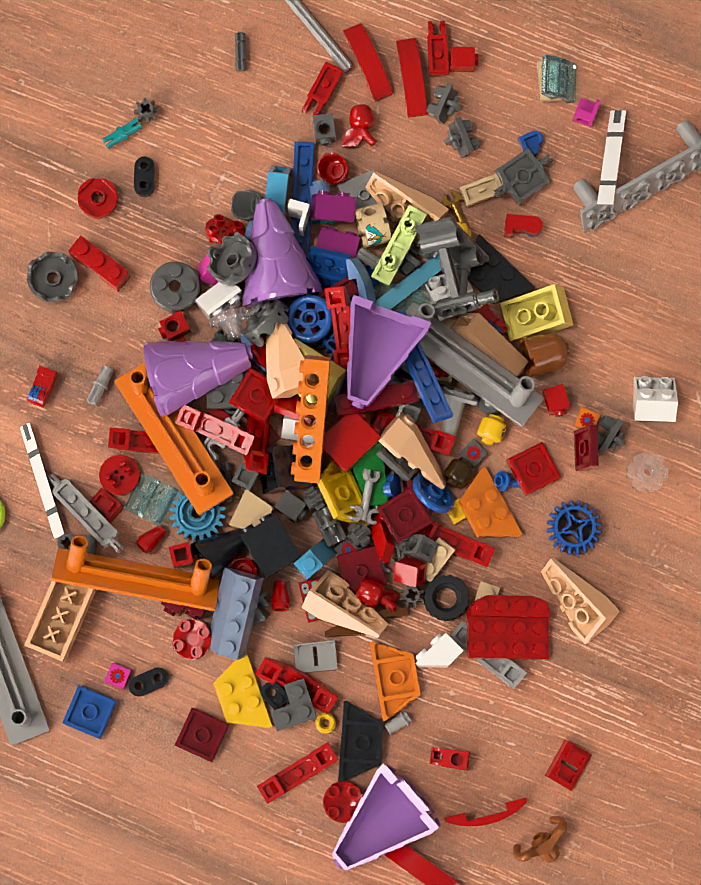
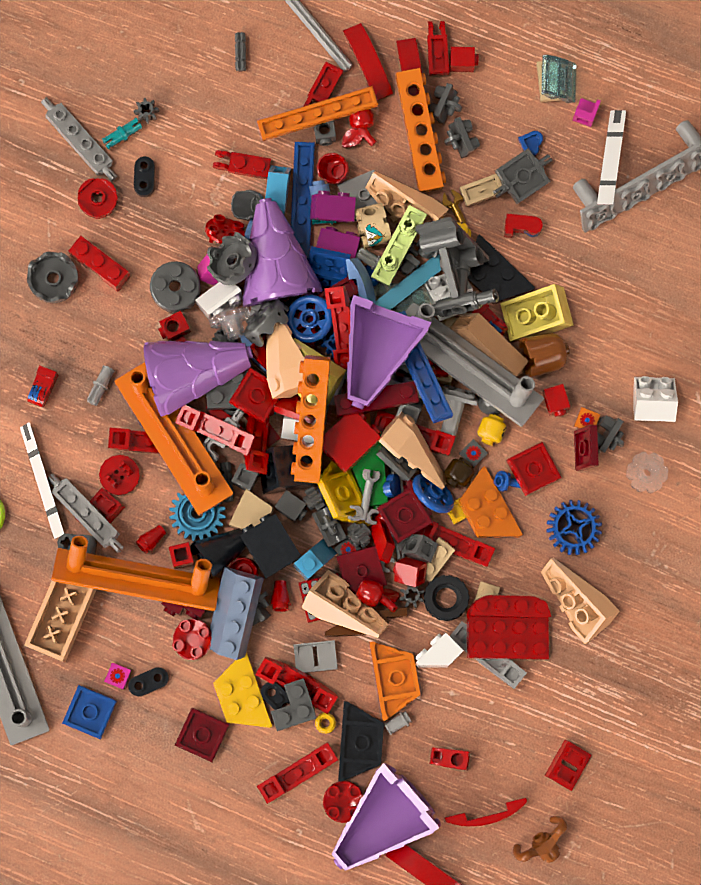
clear light blue slope [123,473,179,526] -> none
white panel [288,199,310,236] -> none
none -> light grey plate [41,97,117,182]
none -> red hinge [213,150,271,180]
none -> orange tile [257,86,378,141]
none -> orange brick [395,68,446,193]

